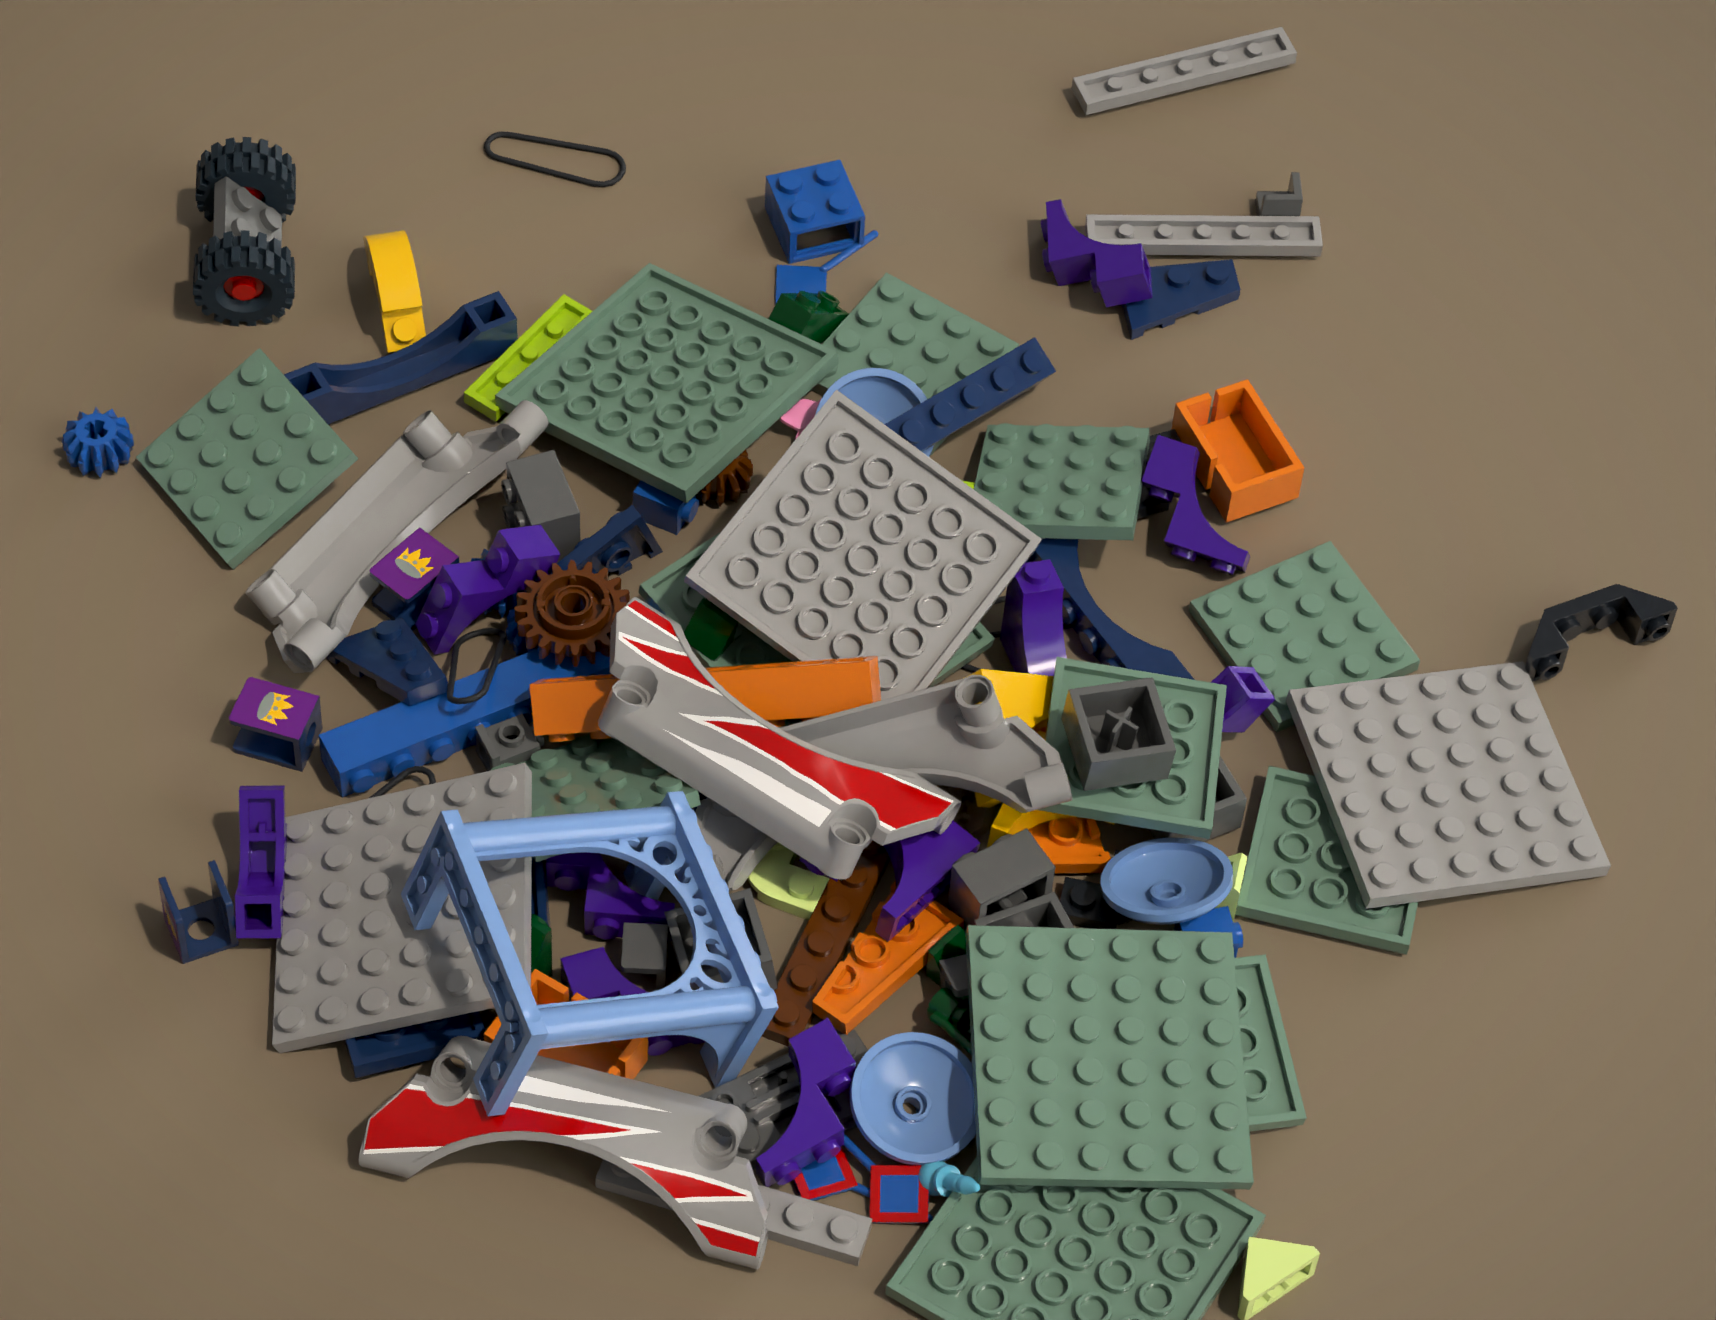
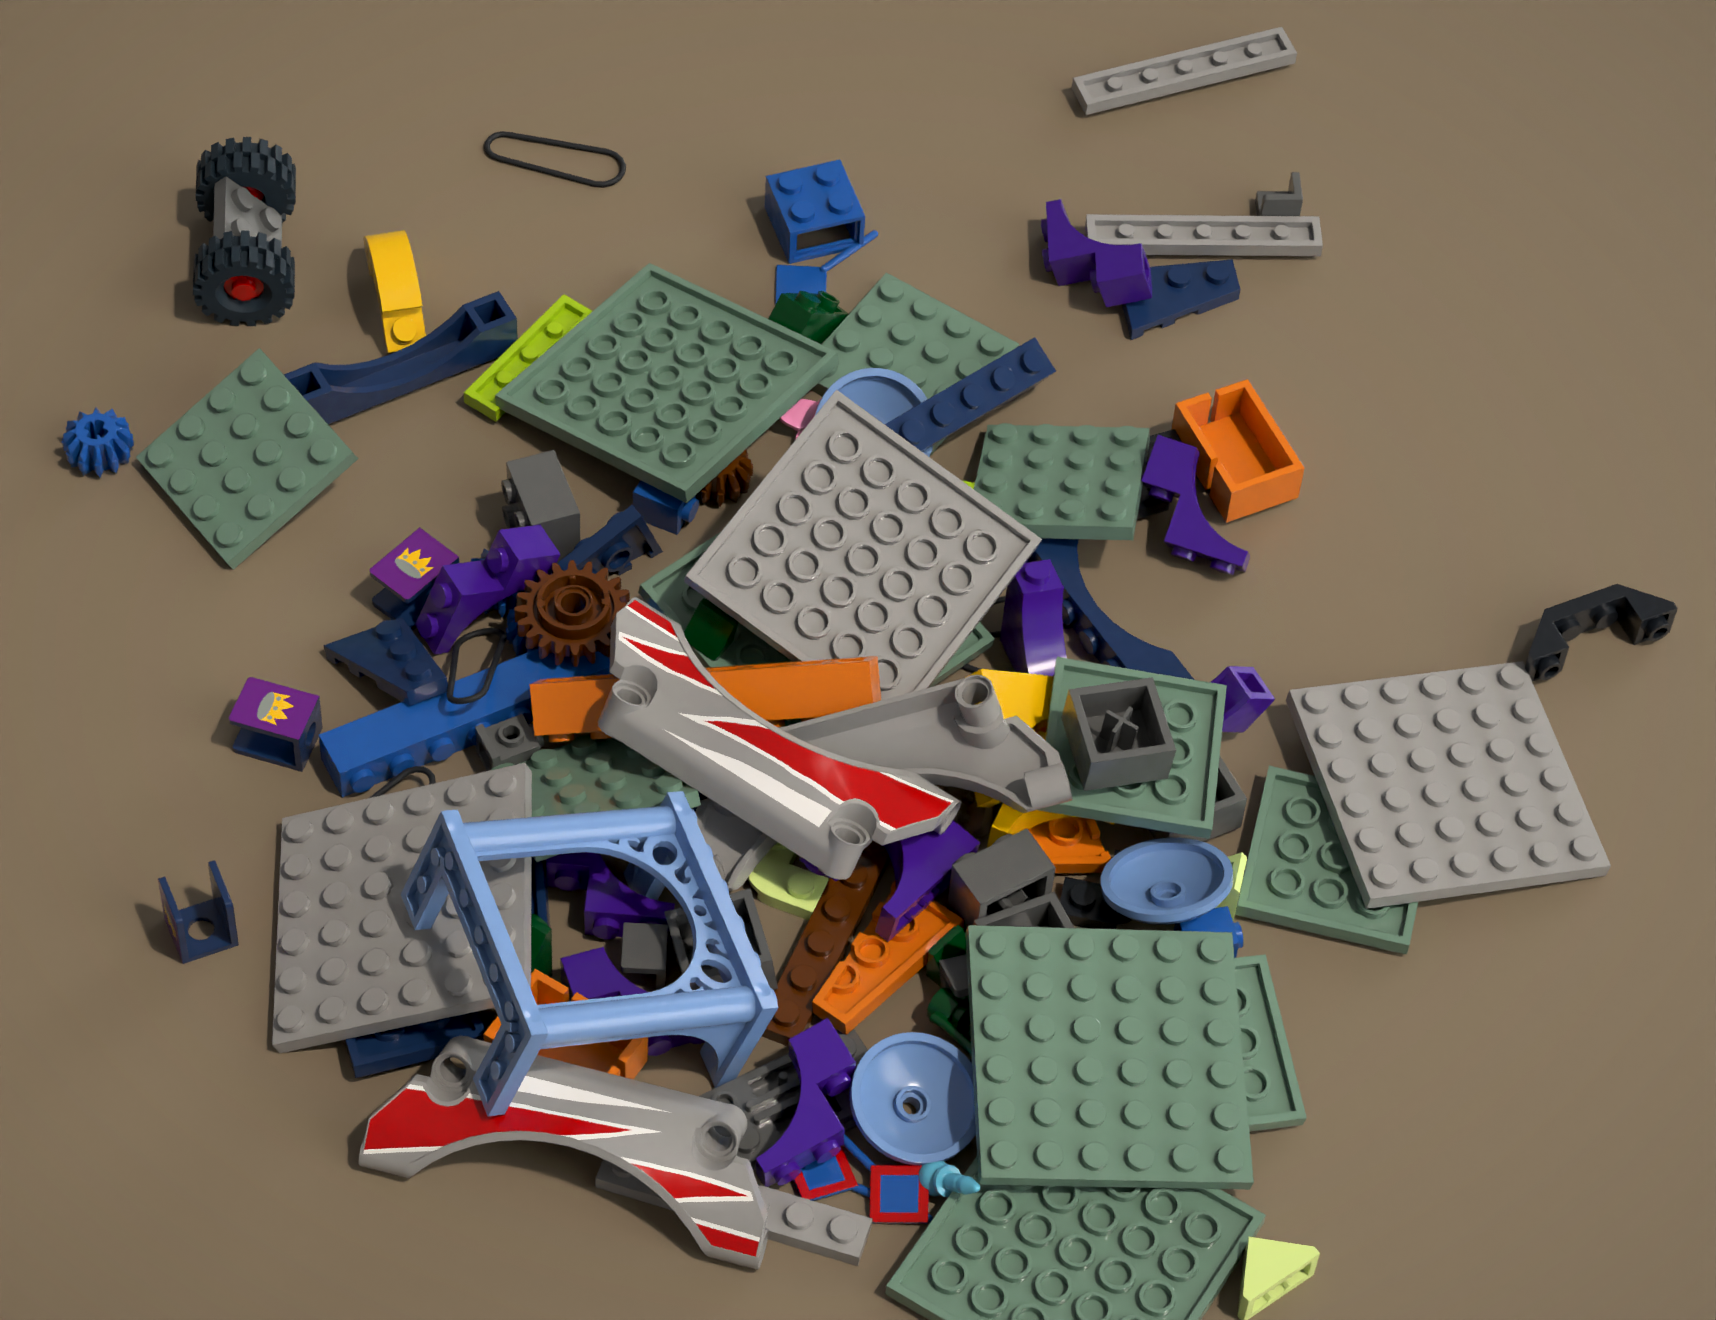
dark purple arch [235,785,287,938] -> none
light grey panel [245,400,549,673] -> none
sand green plate [1189,541,1420,733] -> none

